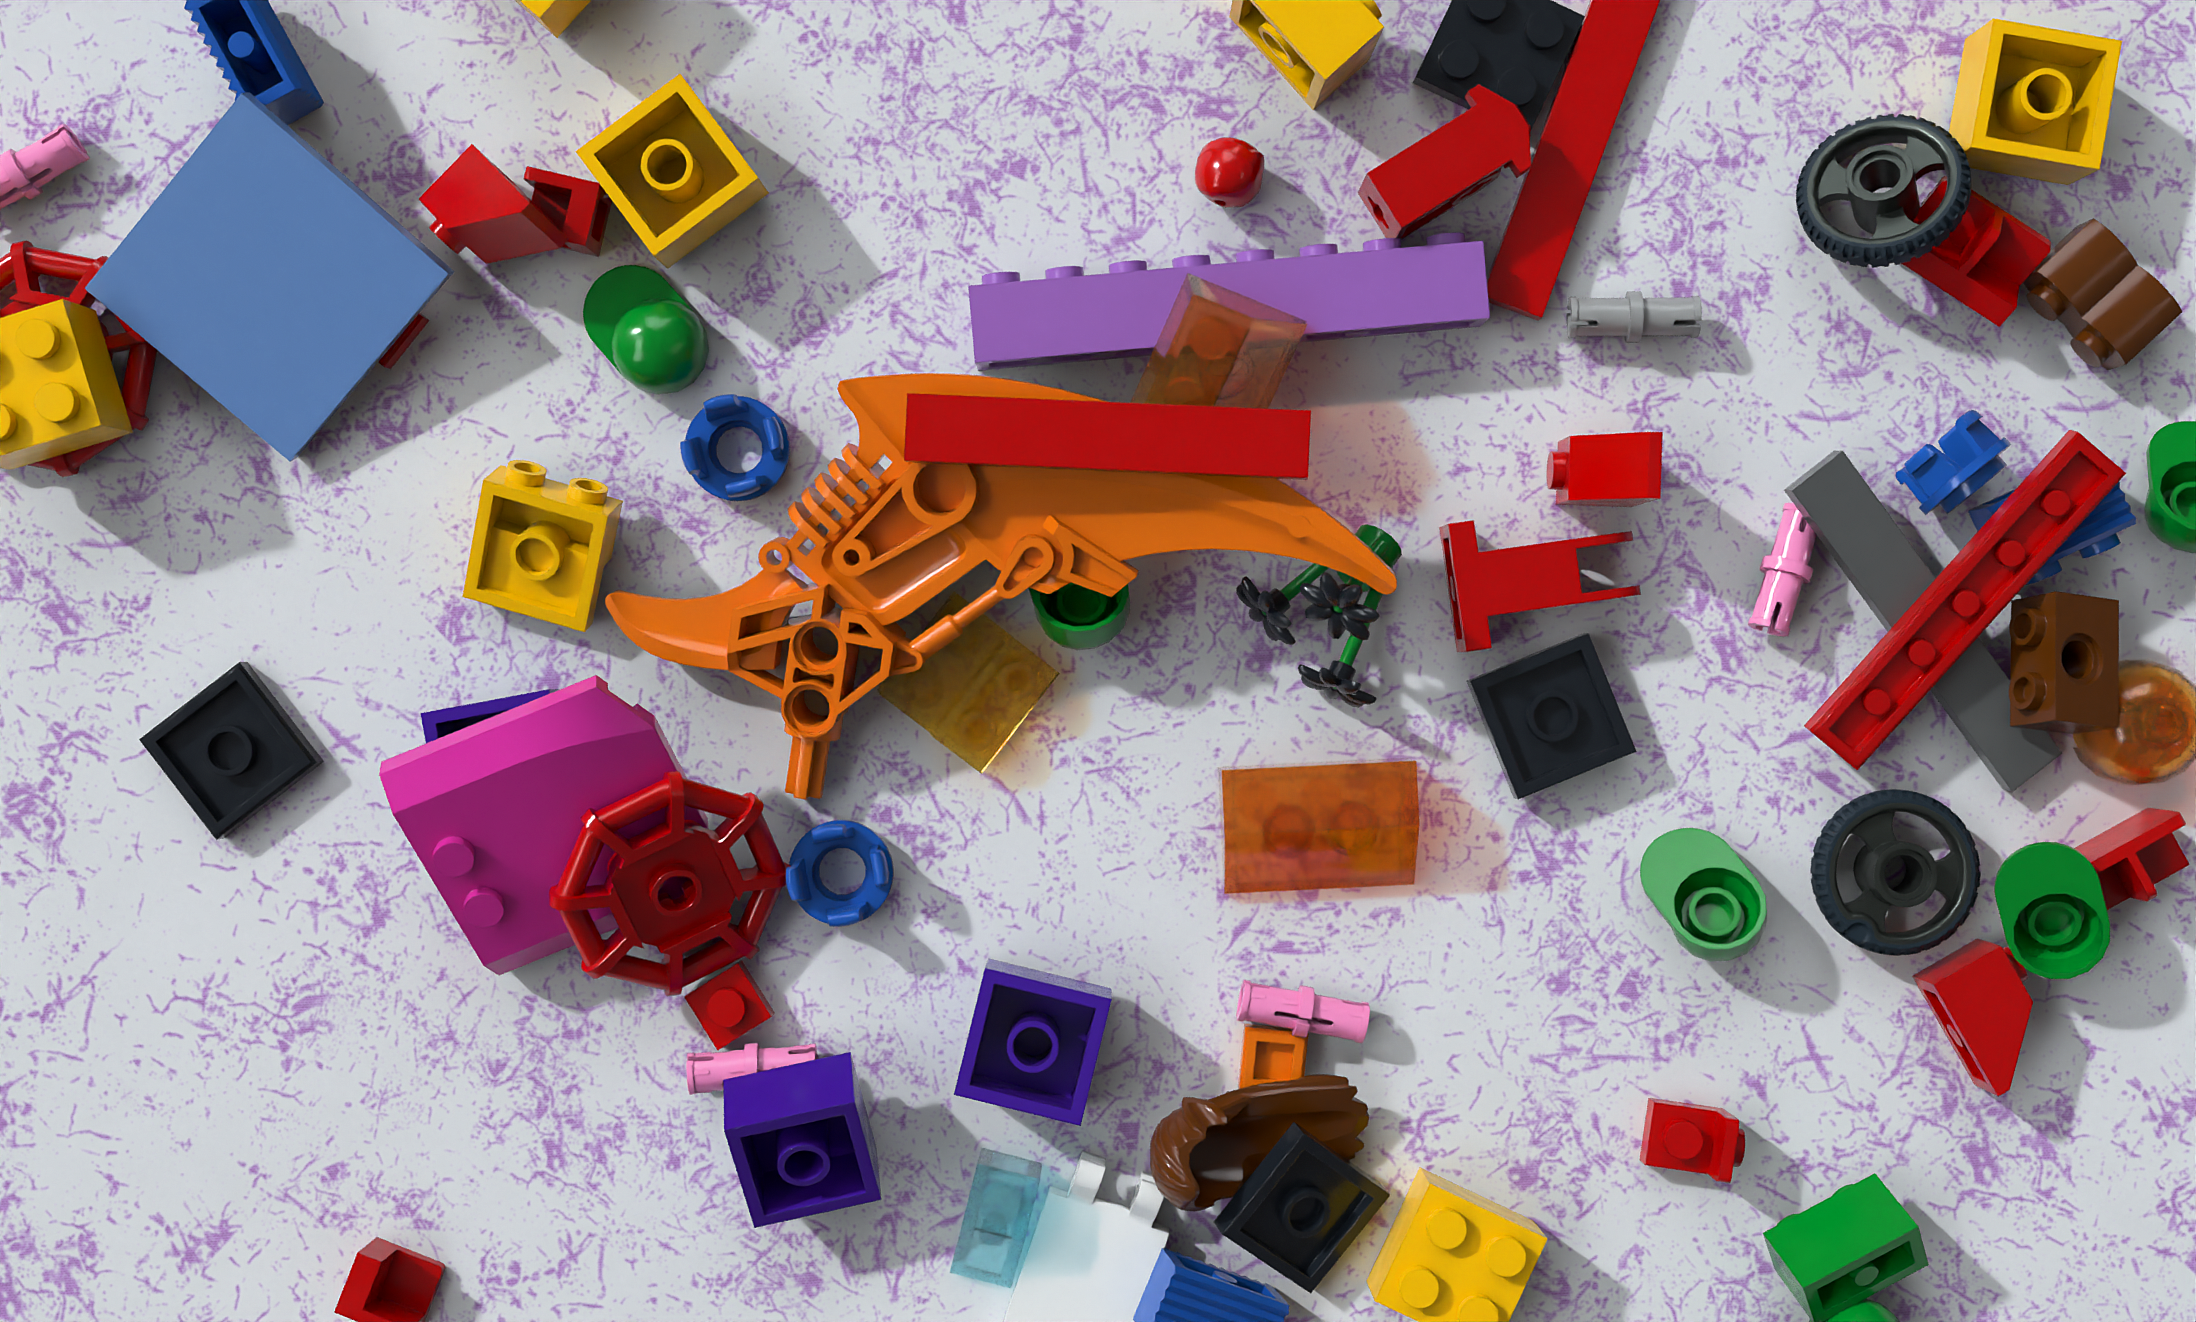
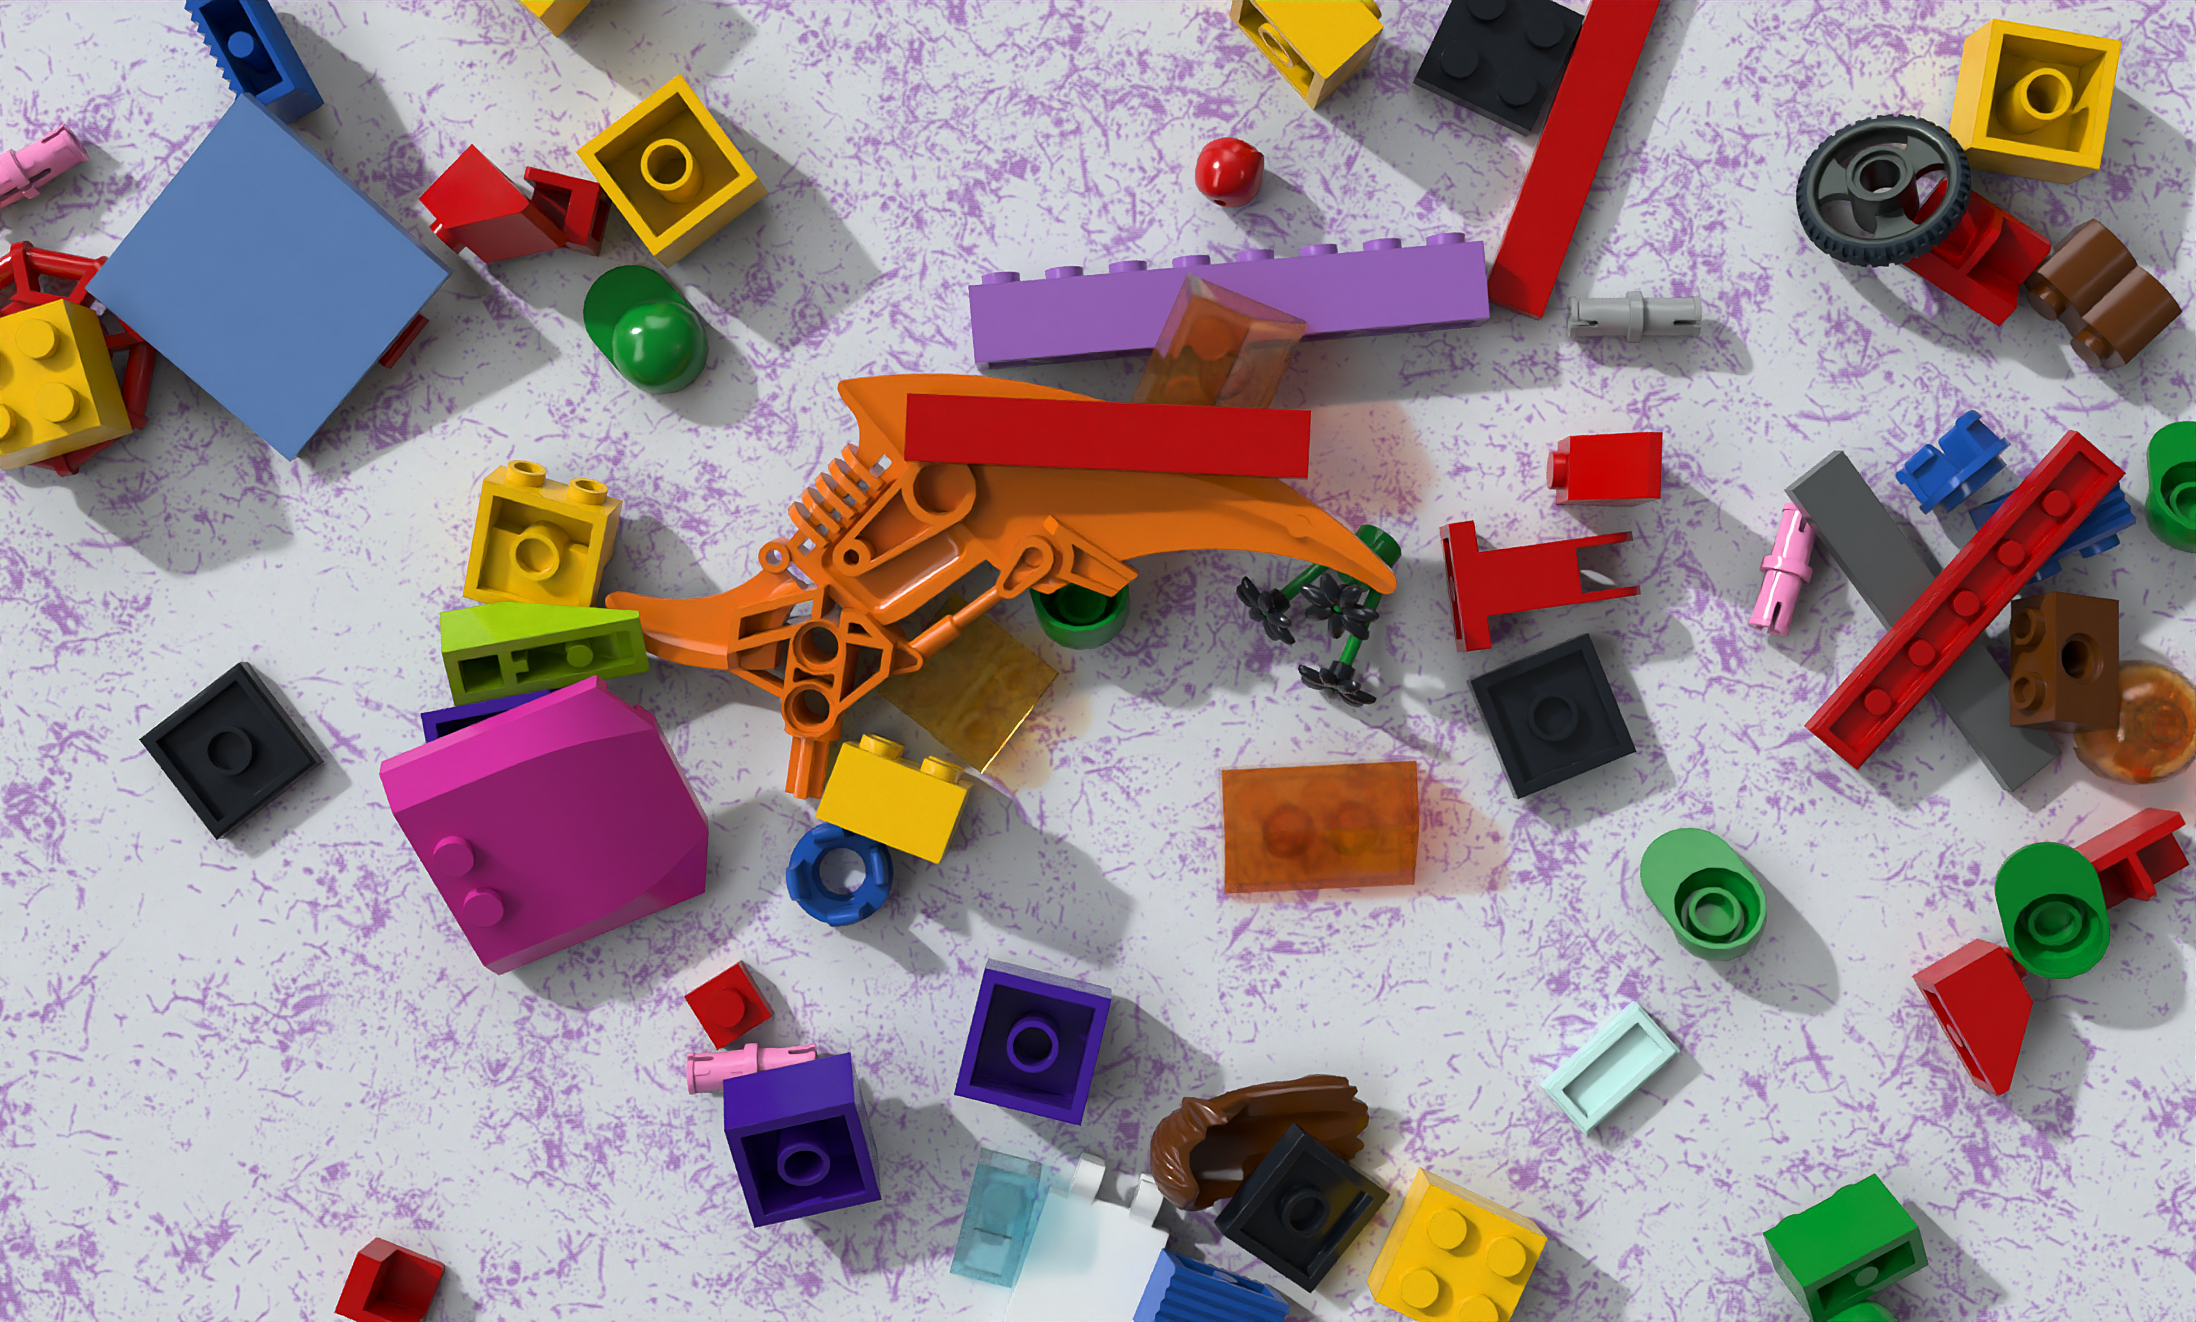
red plate [549,771,791,997] -> none
blue piece [680,394,790,501] -> none
bright pink pin [1236,980,1370,1043] -> none
orange tile [1238,1023,1309,1089] -> none
red piece [1358,84,1531,240] -> none
red bracket [1639,1098,1745,1183] -> none
pearl dark grey wheel [1810,789,1981,956] -> none
none -> lime slope [440,601,650,707]
none -> yellow brick [815,732,974,864]
none -> light aqua tile [1540,1001,1680,1136]

